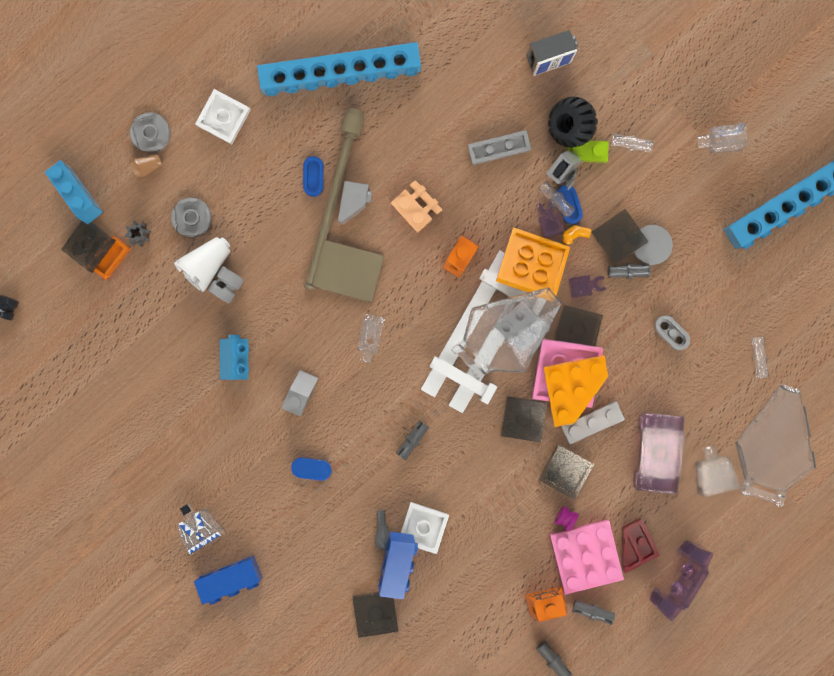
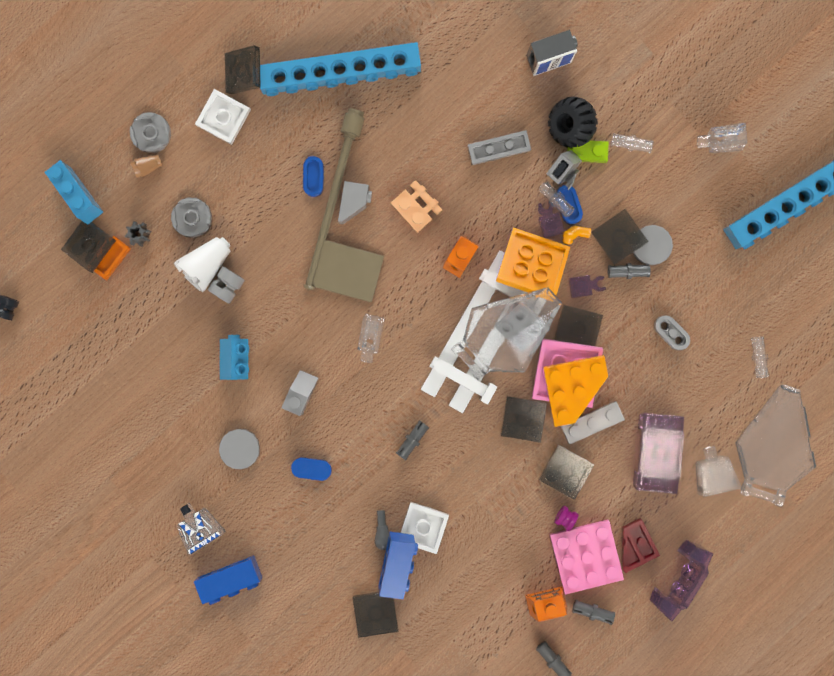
none -> light grey tile [219,429,260,469]
none -> clear smoke plate [225,45,261,95]

